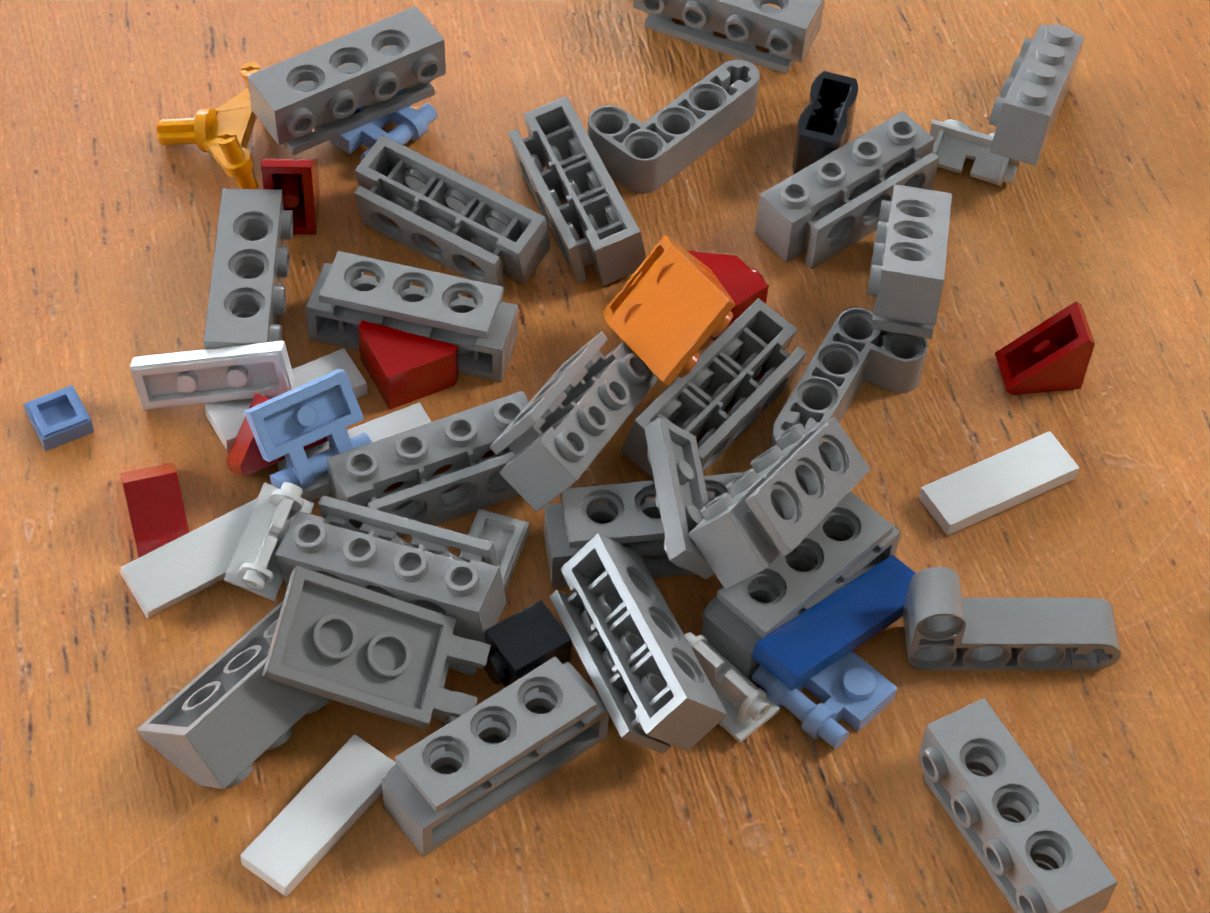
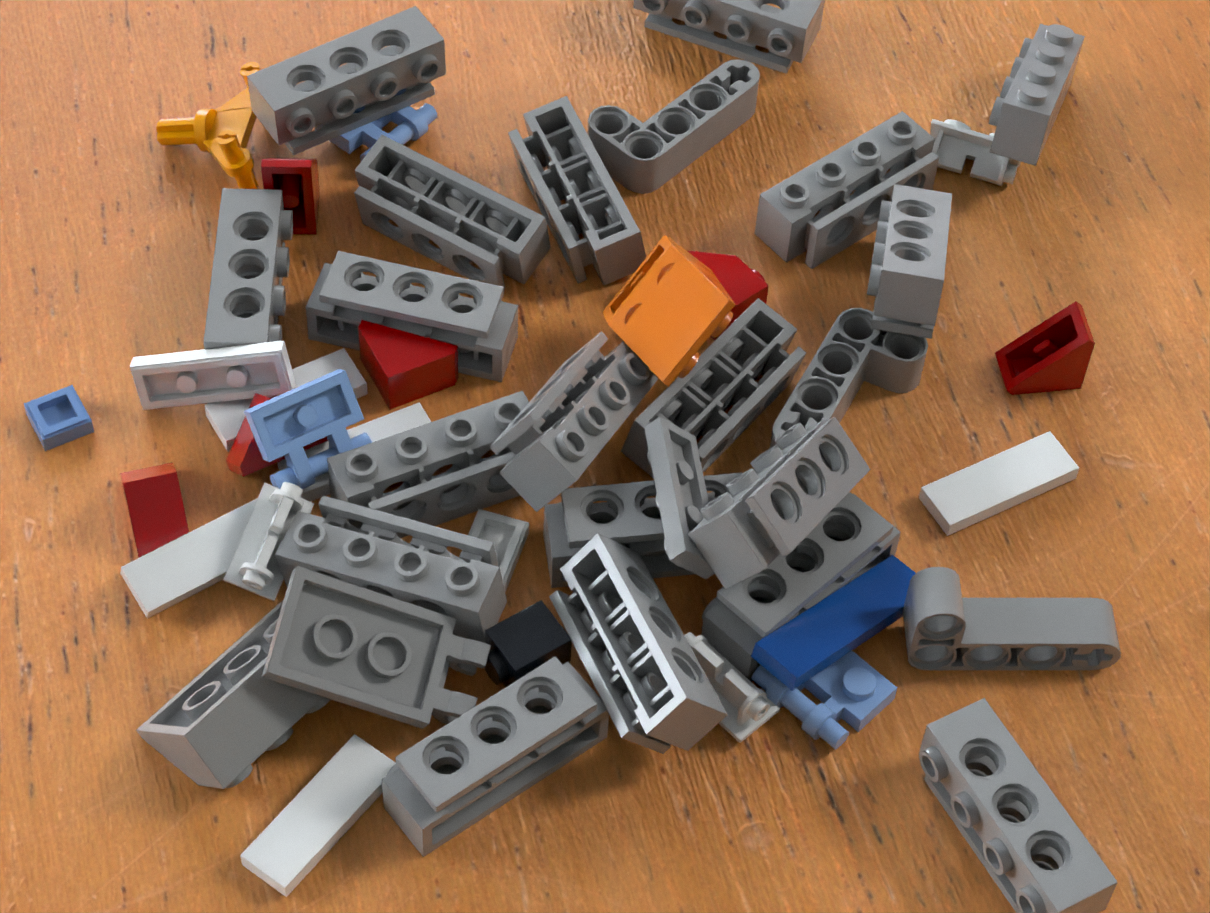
black brick [792,71,858,174] -> none

